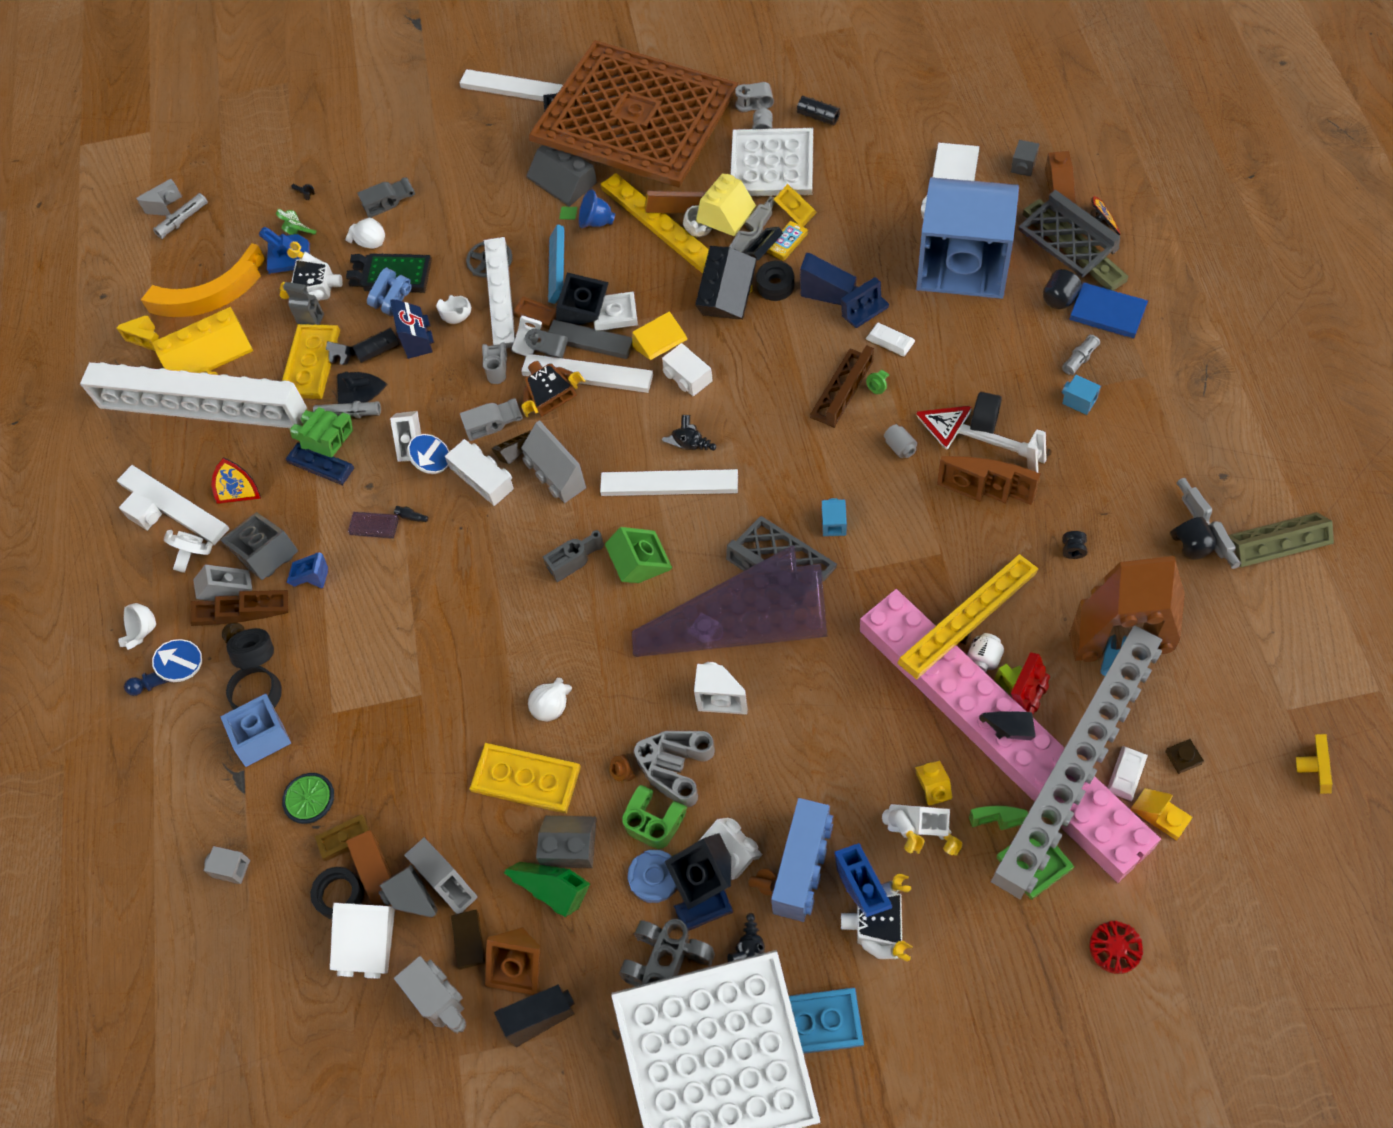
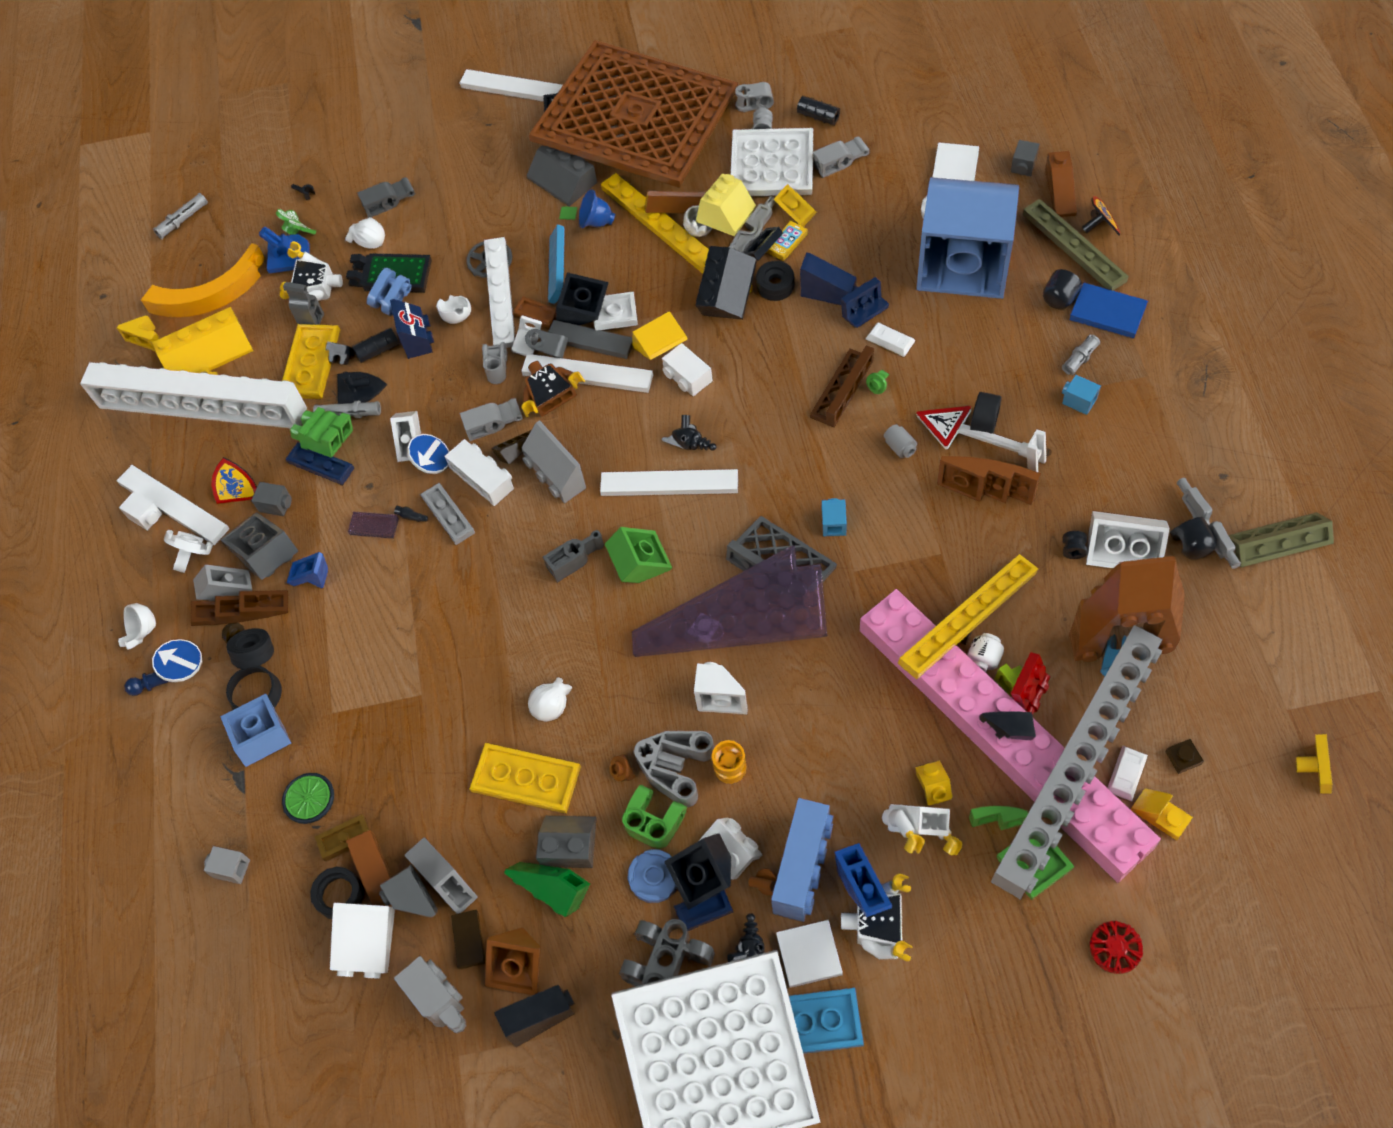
light grey slope [136,179,182,216] -> none
dark grey fence [1019,190,1120,278] -> none
none -> dark grey brick [251,482,292,516]
none -> light grey tile [420,483,475,545]
none -> light orange wheel [712,740,747,784]
none -> white tile [776,920,843,988]
none -> light grey piece [813,137,869,178]
none -> white slope [1086,511,1170,568]

